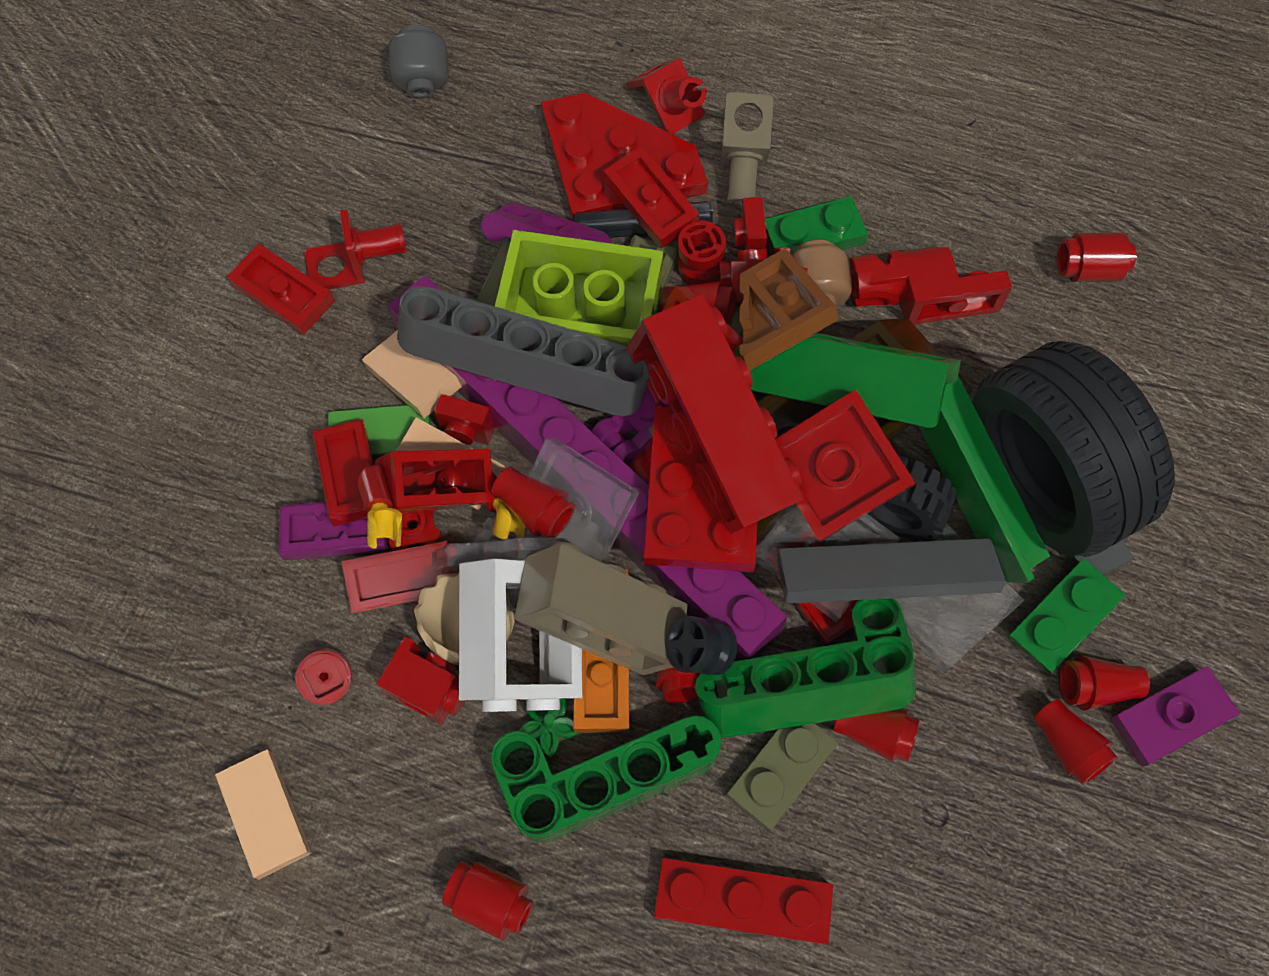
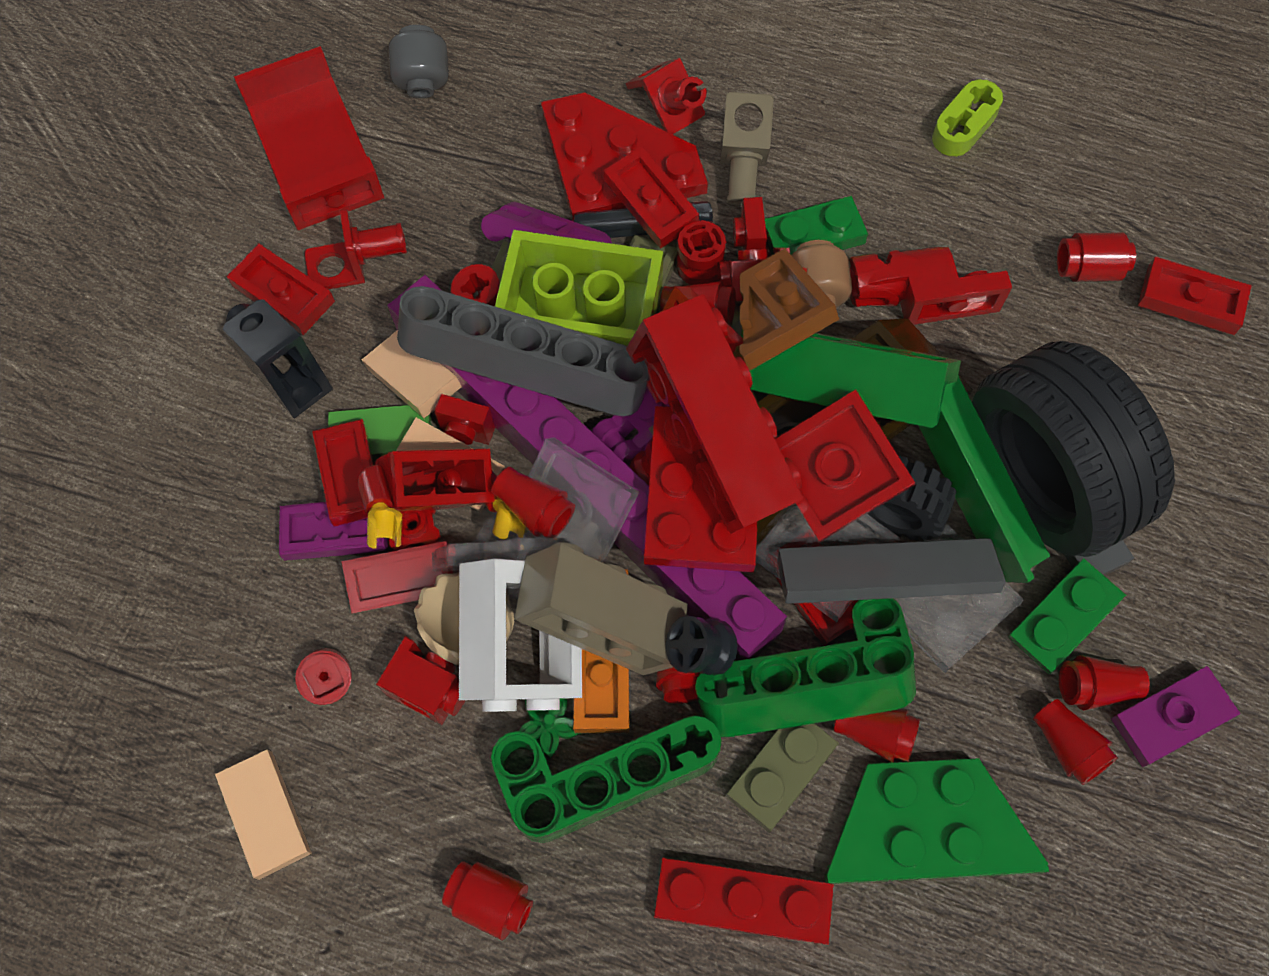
none -> black torso [223,299,333,419]
none -> red panel [234,46,384,230]
none -> red wheel [451,264,500,306]
none -> green wing [824,758,1049,884]
none -> lime beam [932,79,1003,157]
none -> red plate [1138,256,1252,335]

